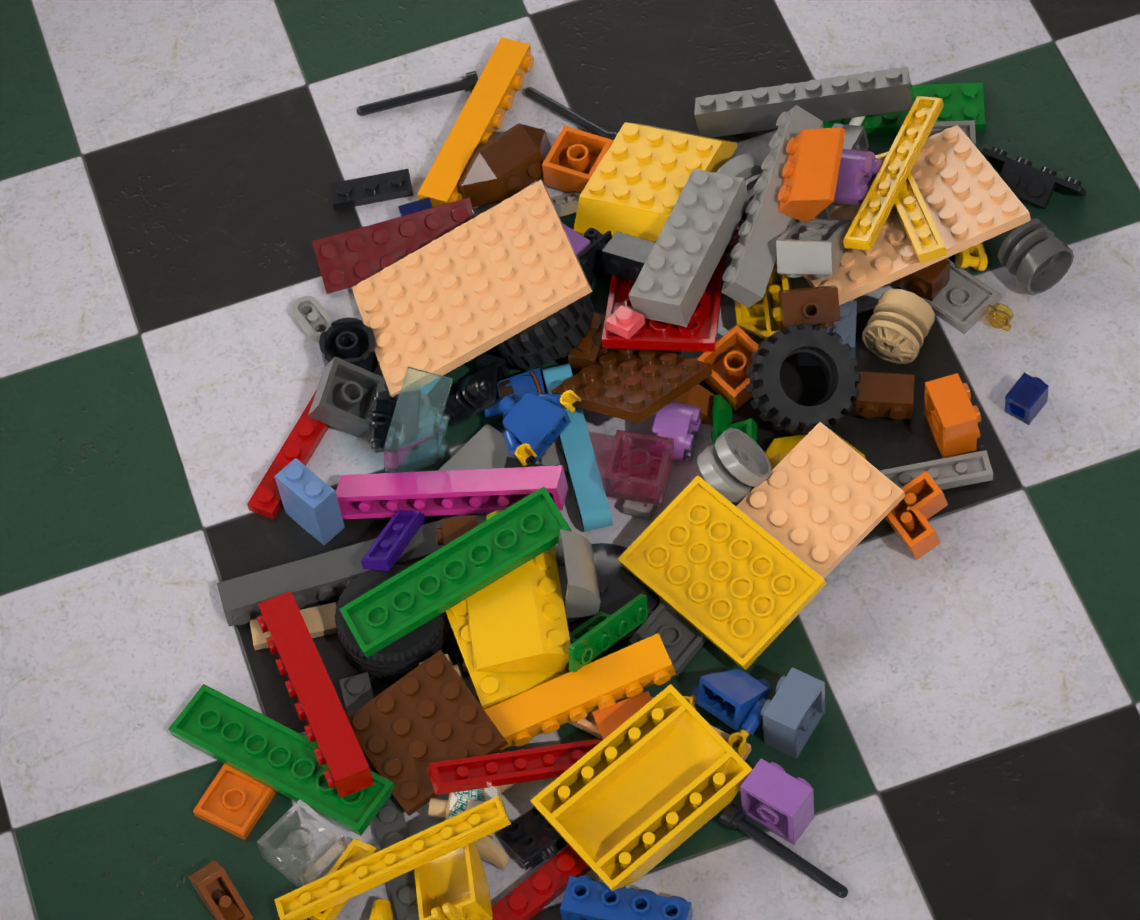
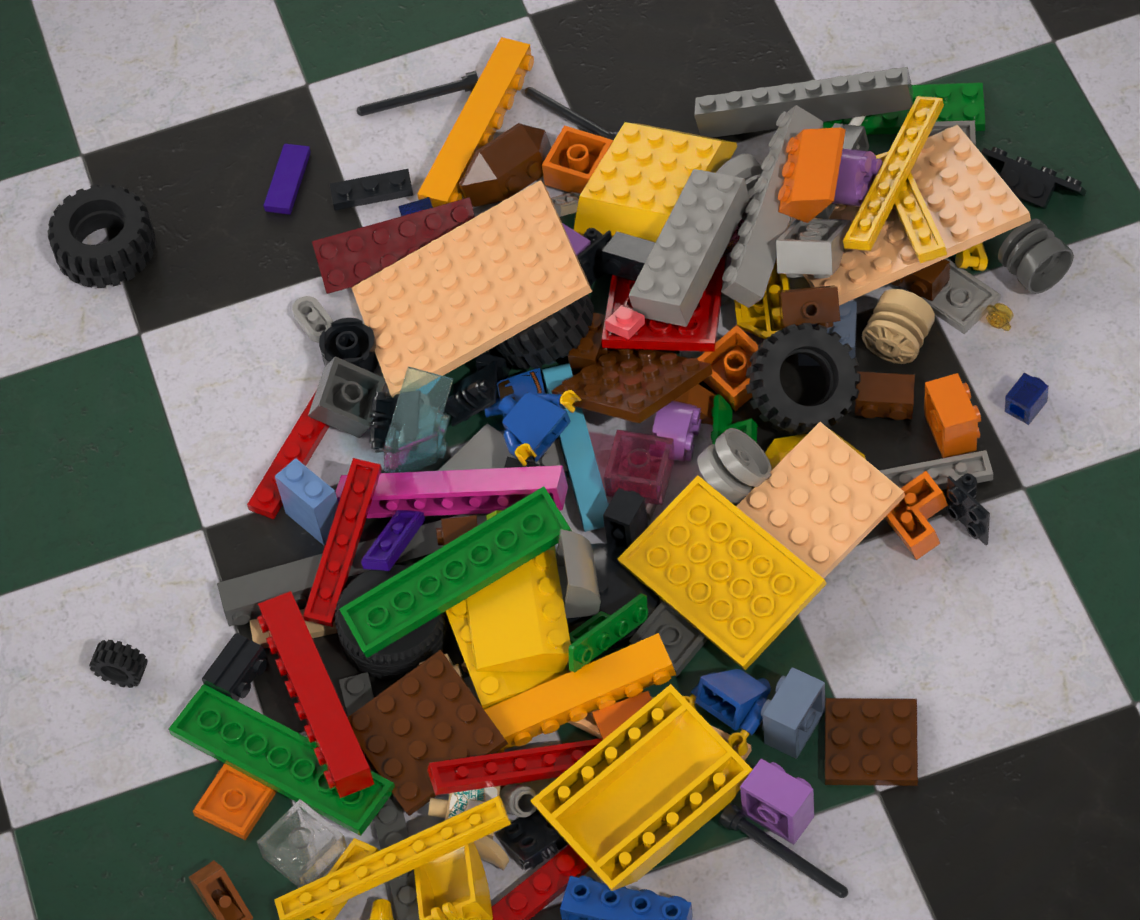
none -> black tyre [47,184,156,288]
none -> black tyre [89,640,148,688]
none -> black brick [202,633,268,701]
none -> dark purple tile [264,144,311,214]
none -> red plate [303,458,382,627]
none -> light grey brick [499,783,537,817]
none -> black brick [603,488,648,548]
none -> reddish brown plate [825,698,918,786]
none -> black hinge [946,473,990,546]

